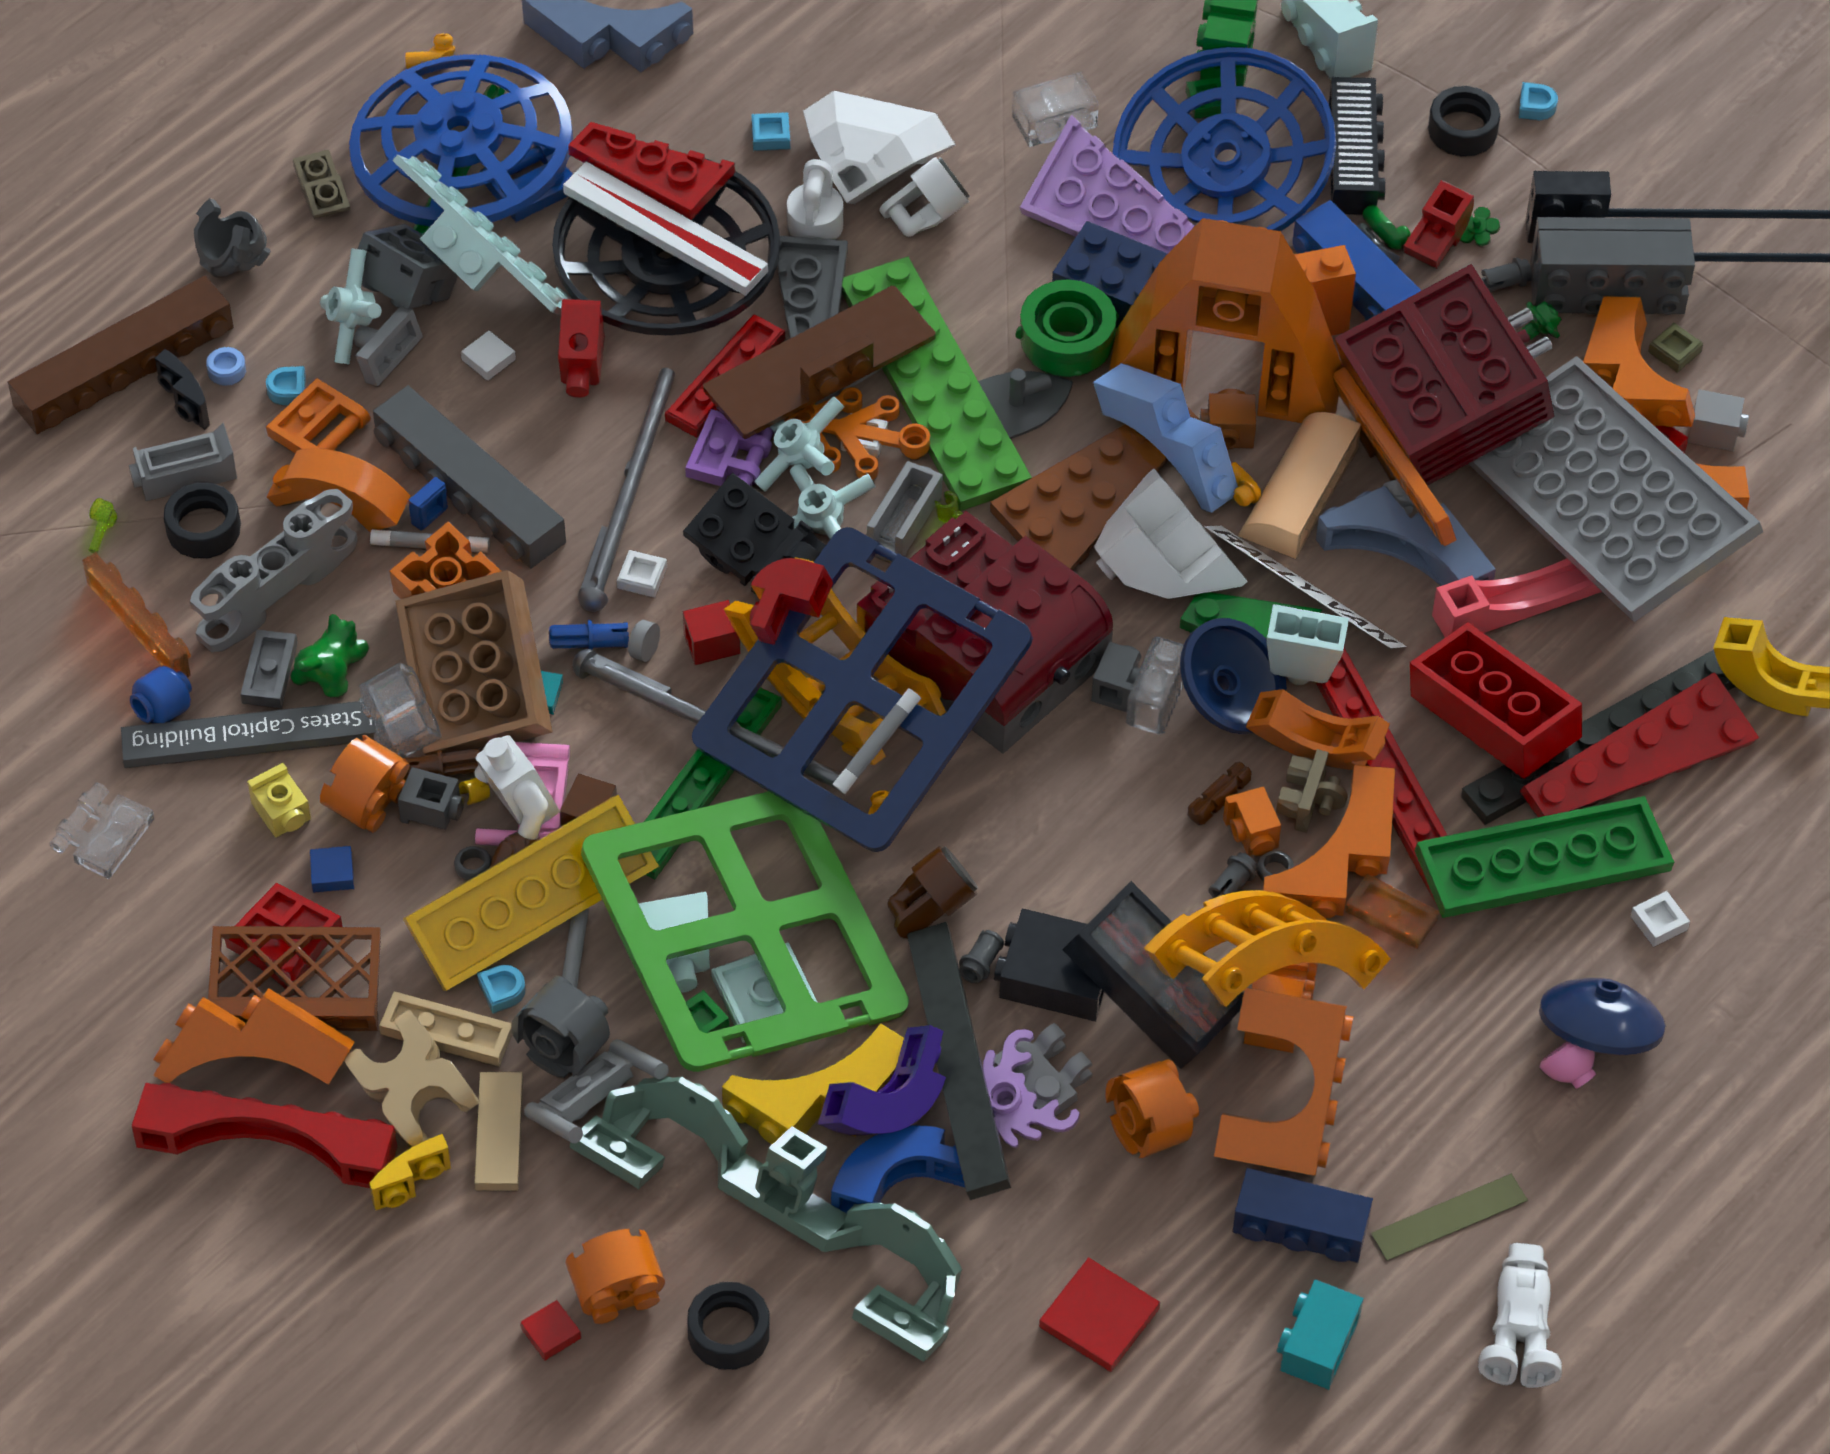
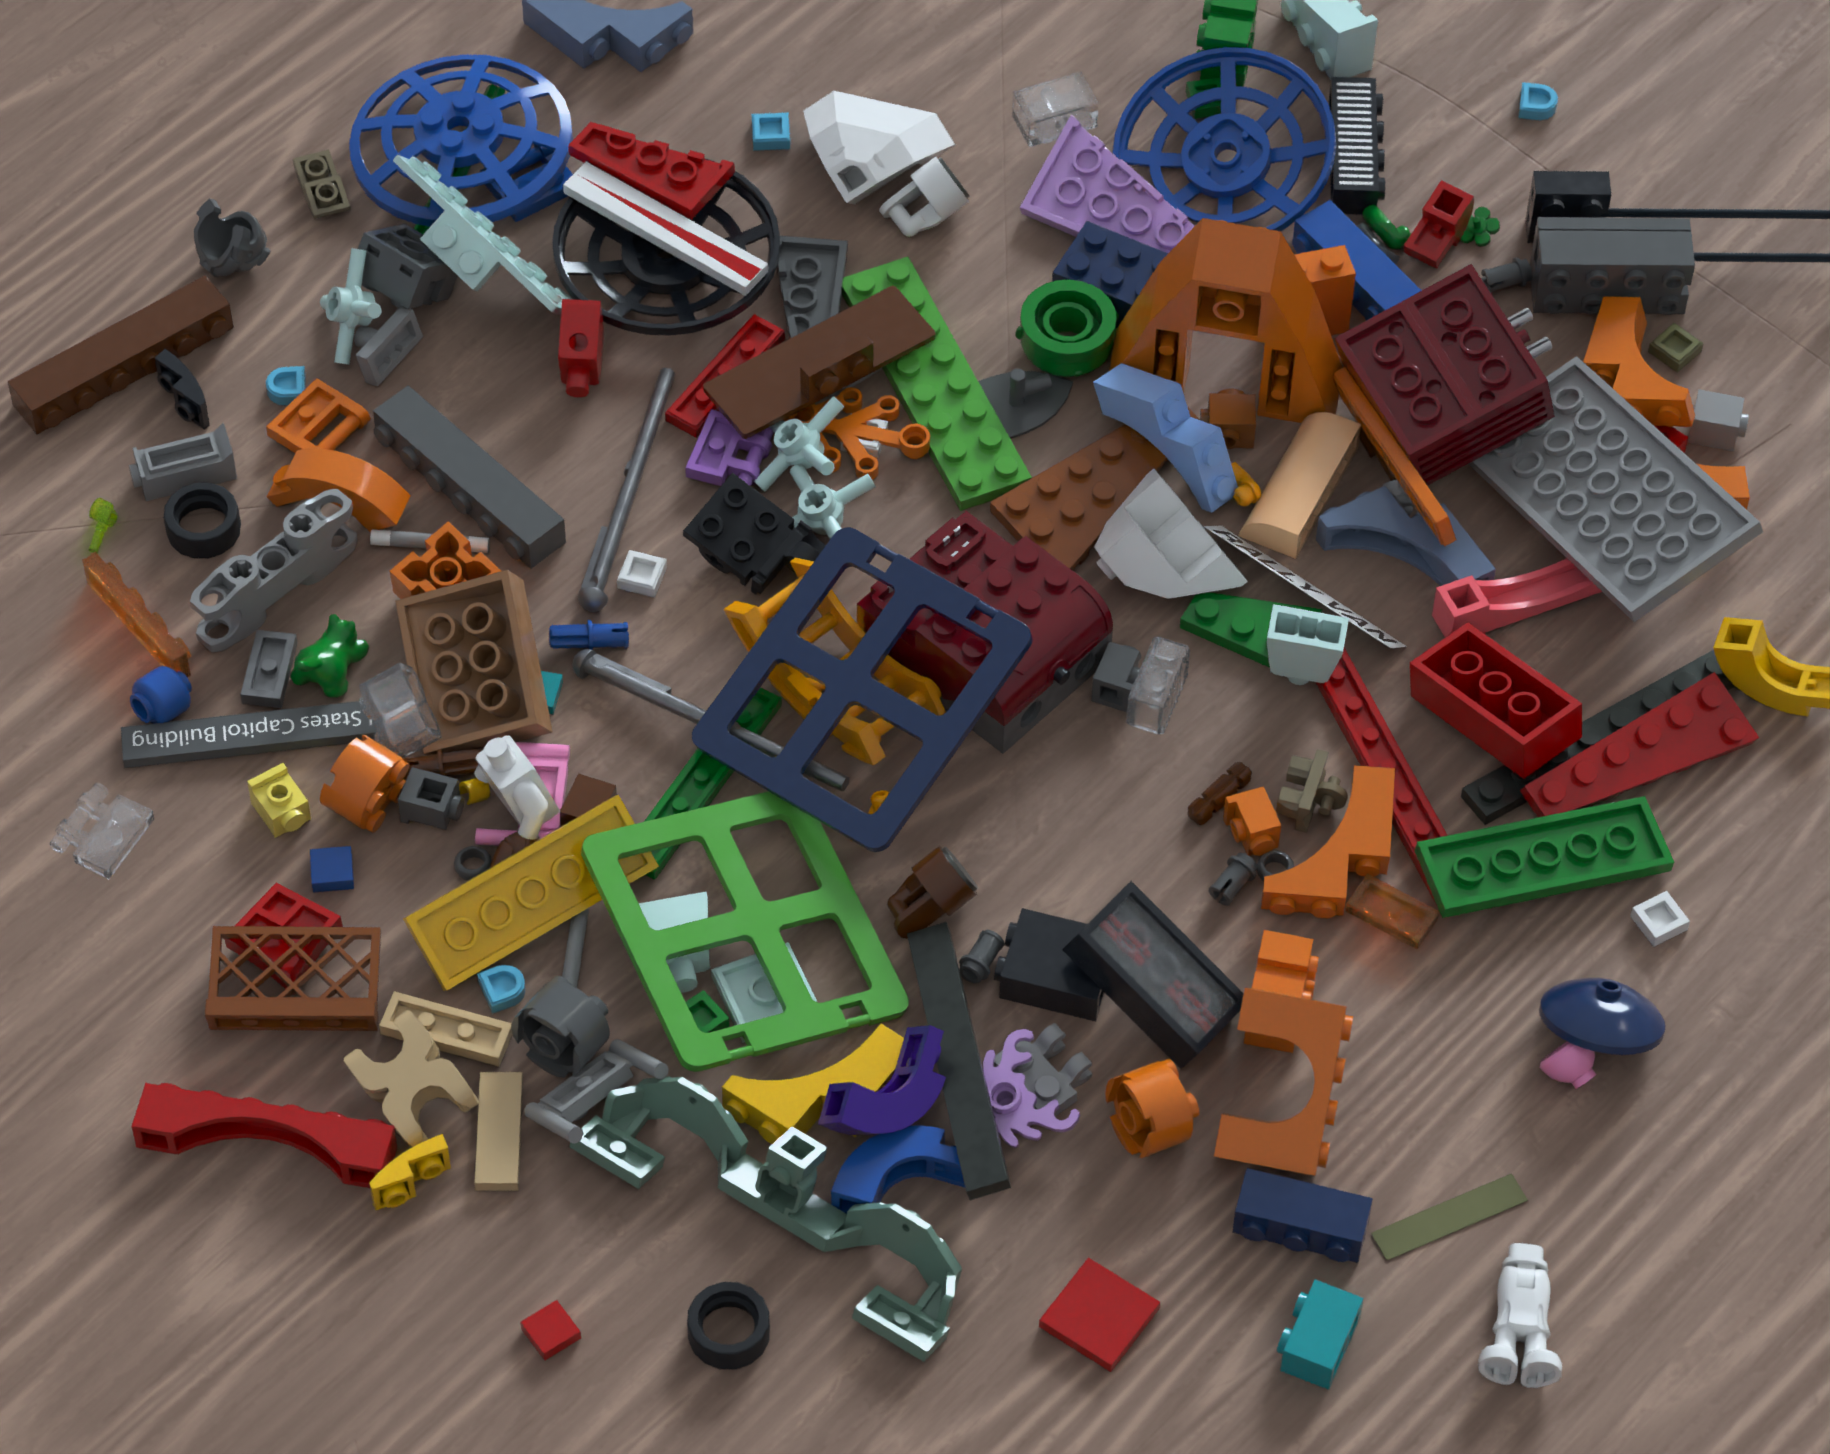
orange arch [153,988,355,1085] -> none
light blue tile [206,347,246,386] -> none
light orange arm [405,33,455,70] -> none
blue tile [408,476,448,531] -> none
white tile [461,331,516,381] -> none
orange brick [565,1229,665,1324] -> none
light grey tile [628,620,660,662] -> none
red brick [683,600,741,665] -> none
red brick [750,558,833,645] -> none
white piece [787,159,843,240] -> none
light grey bar [832,688,921,794] -> none
light grey window [867,461,943,563] -> none
clear neon green hand [934,491,963,522] -> none
light orange fence [1144,890,1391,1007] -> none
dark blue dish [1180,618,1287,734] -> none
orange arch [1246,689,1390,770] -> none
black tyre [1428,86,1501,157] -> none
green plant [1522,301,1562,340] -> none

